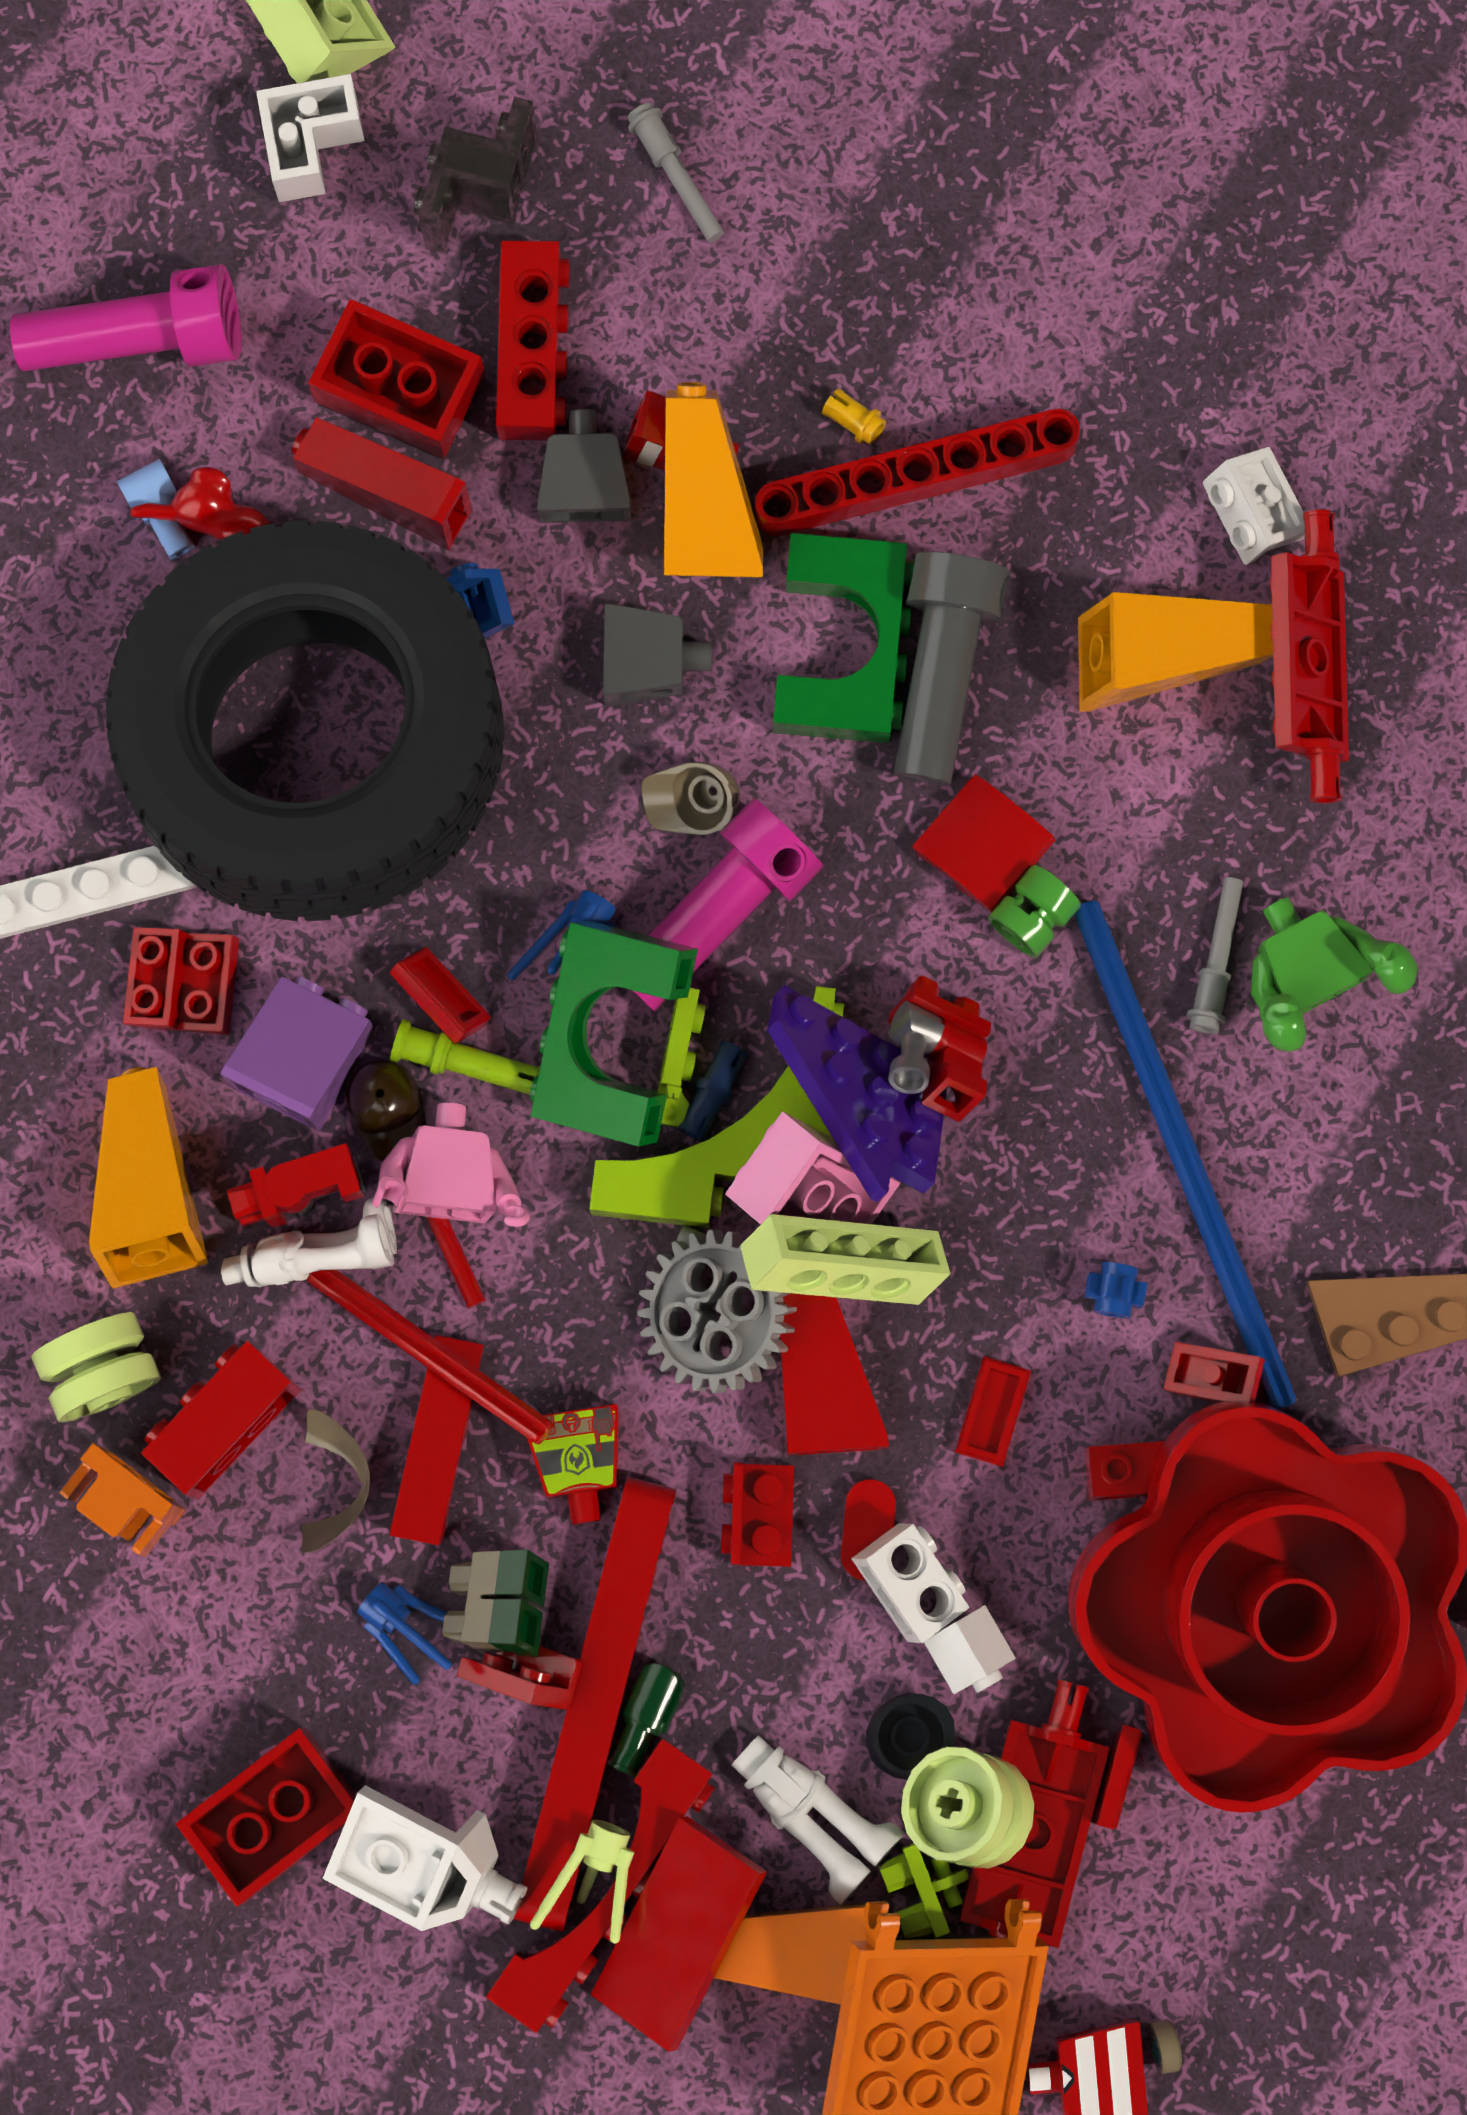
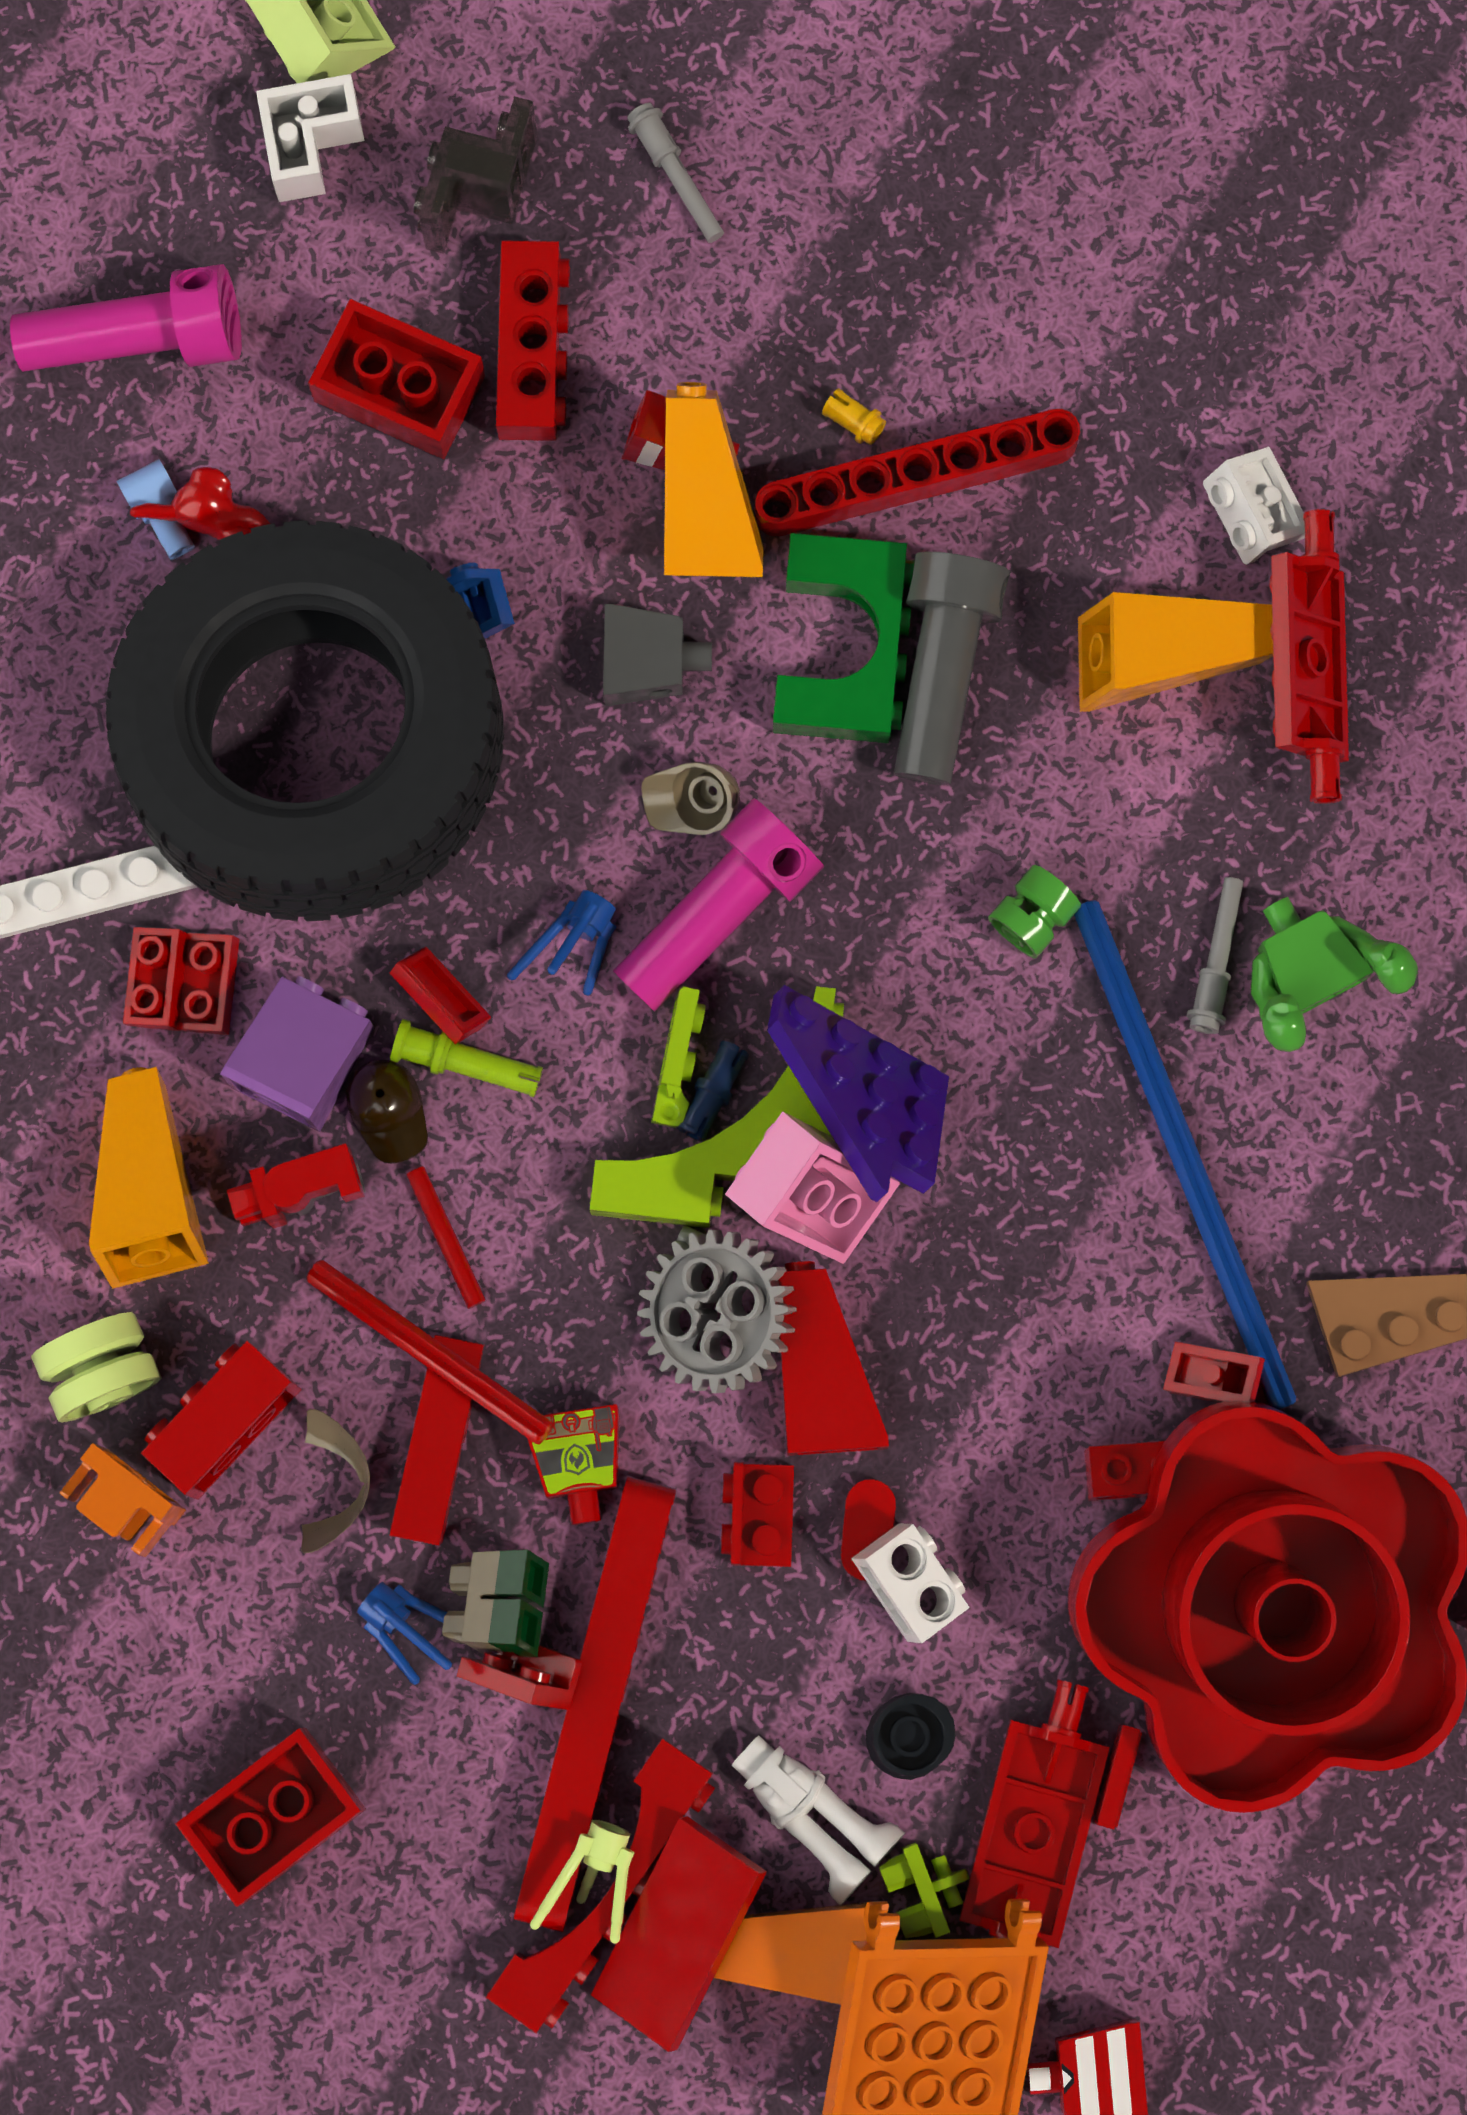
white piece [221,1197,397,1287] -> none
red slope [291,417,472,551] -> none
white plate [322,1785,527,1931] -> none
bright pink torso [372,1103,530,1227] -> none
green arch [530,921,698,1147] -> none
dark grey torso [537,409,631,523] -> none
dark green arm [607,1663,685,1777] -> none
yellowish green brick [740,1214,950,1305] -> none
red hips [888,975,991,1122] -> none
yellowish green wheel [901,1747,1034,1869] -> none
red slope [912,774,1056,912] -> none
white brick [924,1605,1016,1694] -> none
red tile [954,1356,1031,1467] -> none
blue gear [1084,1262,1148,1319] -> none
dark tan tile [1148,2019,1182,2075] -> none

